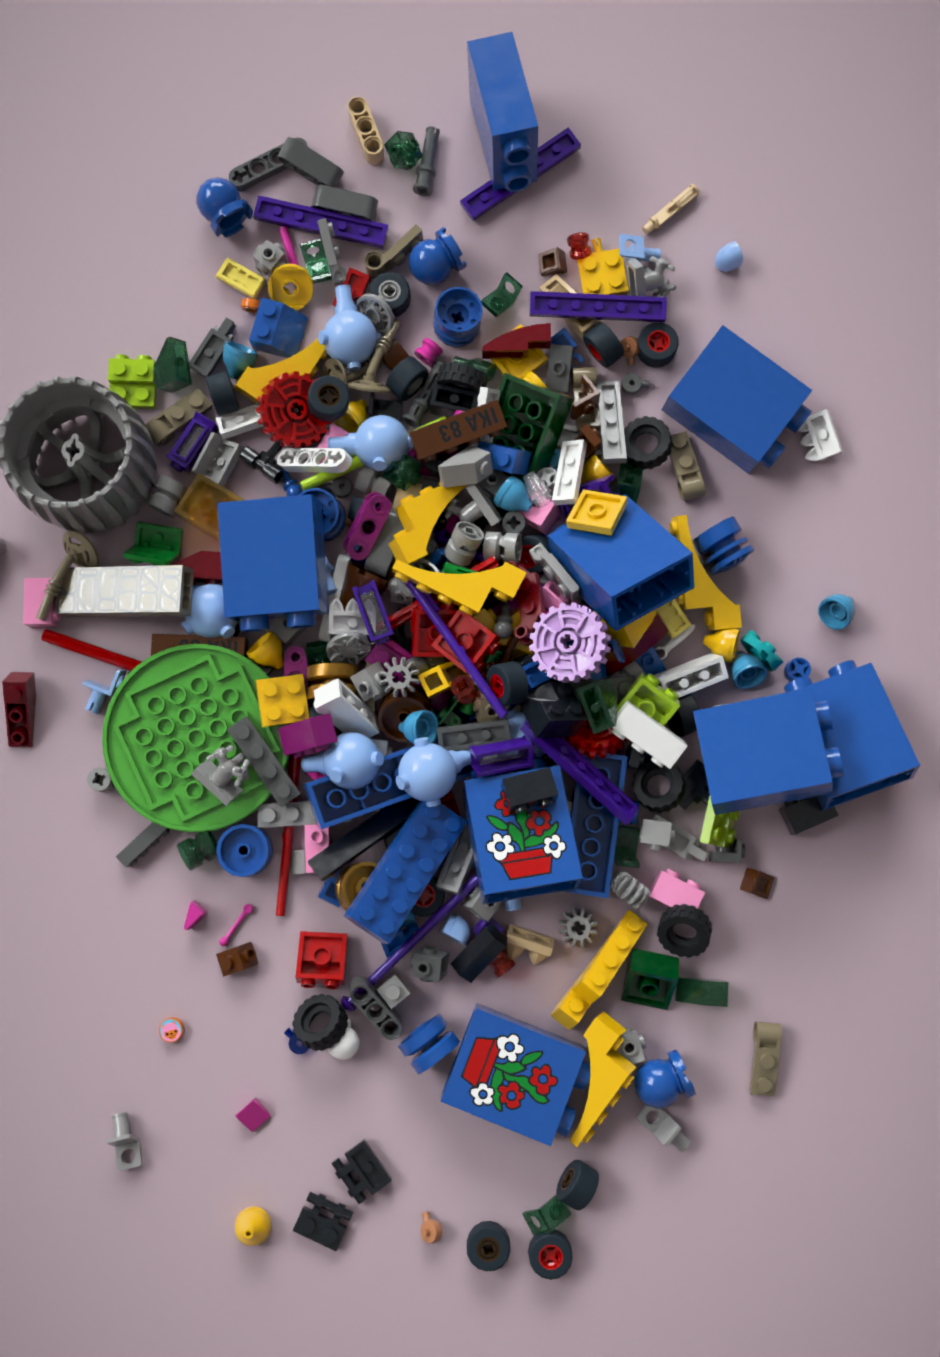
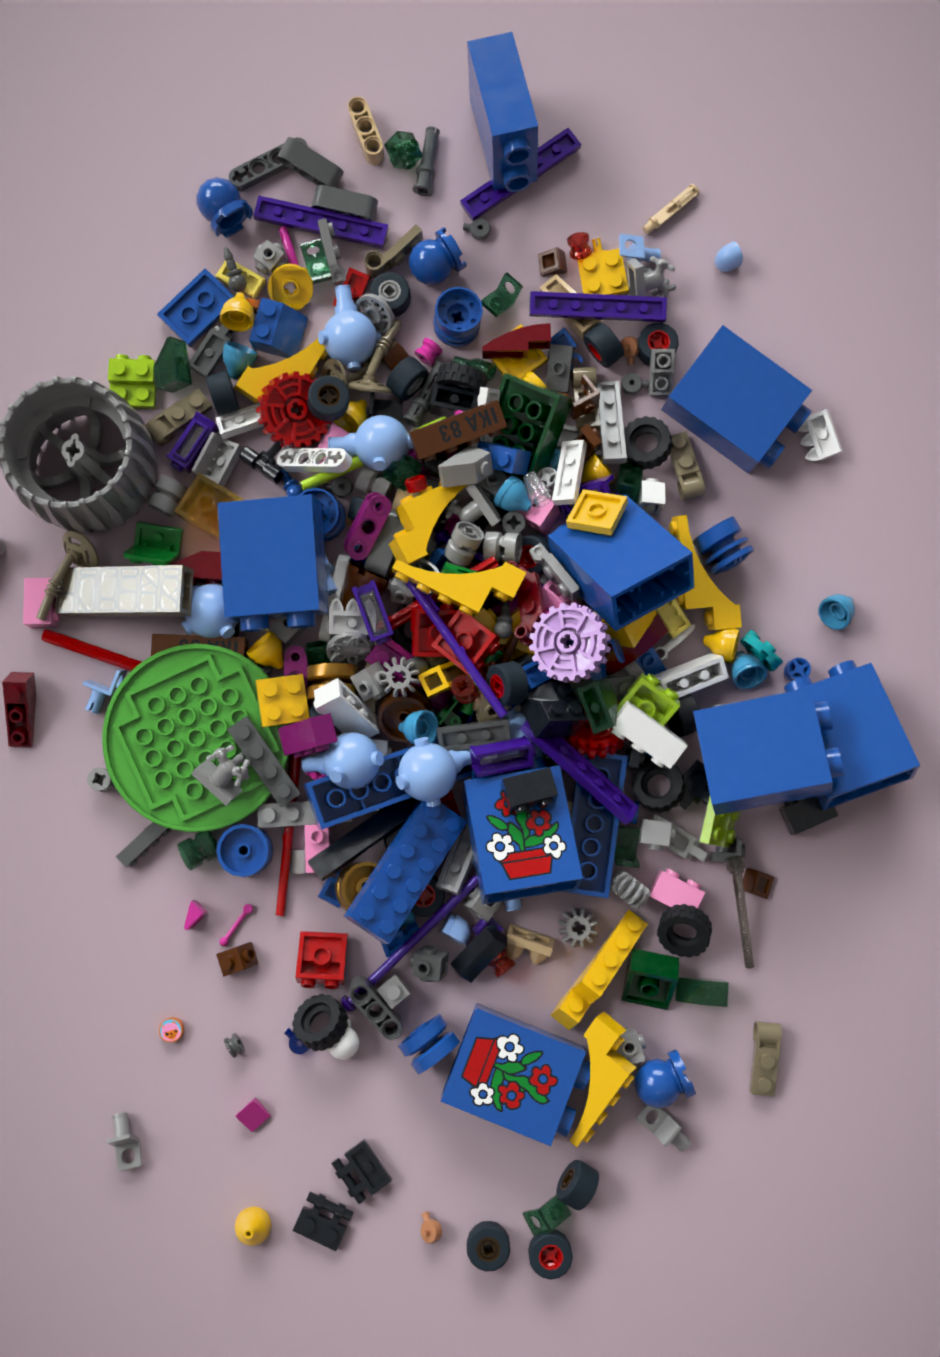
none -> blue plate [157,268,234,347]
none -> yellow helmet [219,293,255,332]
none -> dark grey bar [224,247,247,292]
none -> dark grey bush [224,1033,245,1058]
none -> red axle [405,475,428,493]
none -> dark grey piece [463,218,491,240]
none -> white slope [637,478,666,515]
none -> light grey slope [648,349,675,395]
none -> clear smoke piece [725,856,755,969]

